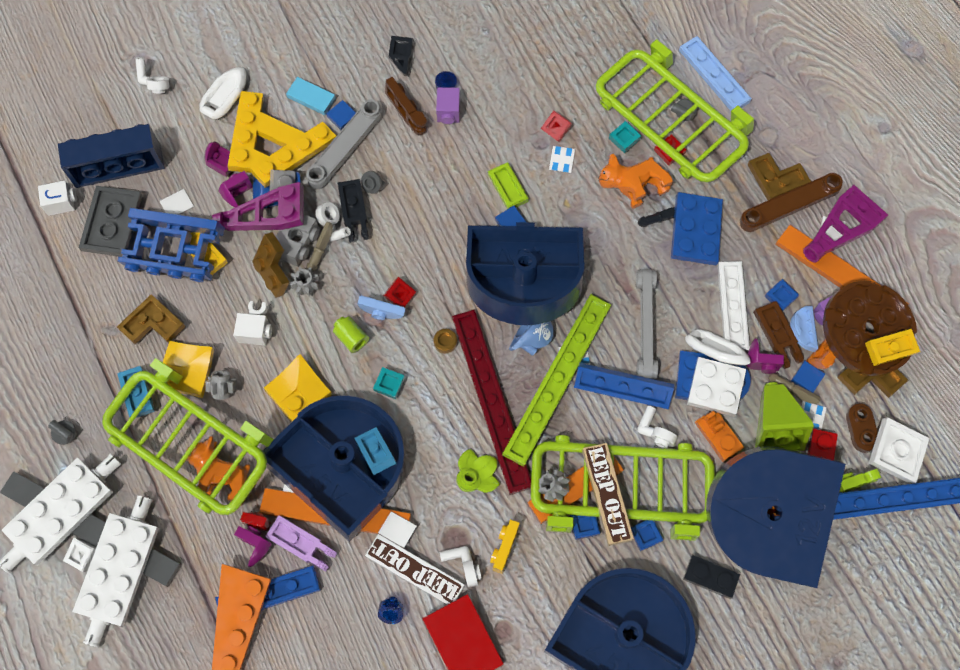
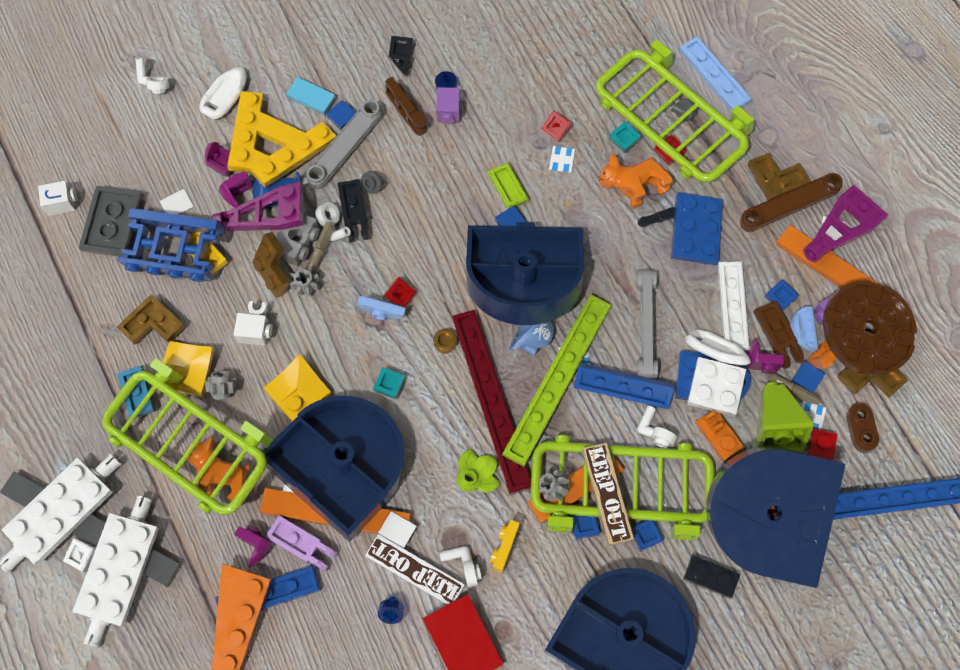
dark grey plate [48,420,76,445] -> none
dark blue brick [58,124,165,188] -> none
red tile [240,512,271,531] -> none
light grey plate [270,169,295,191] -> none
lime brick [333,316,369,353] -> none
dark azure plate [354,427,396,475] -> none
lime plate [839,469,882,493] -> none
yellow plate [865,329,920,366] -> none
white plate [869,417,929,484] -> none

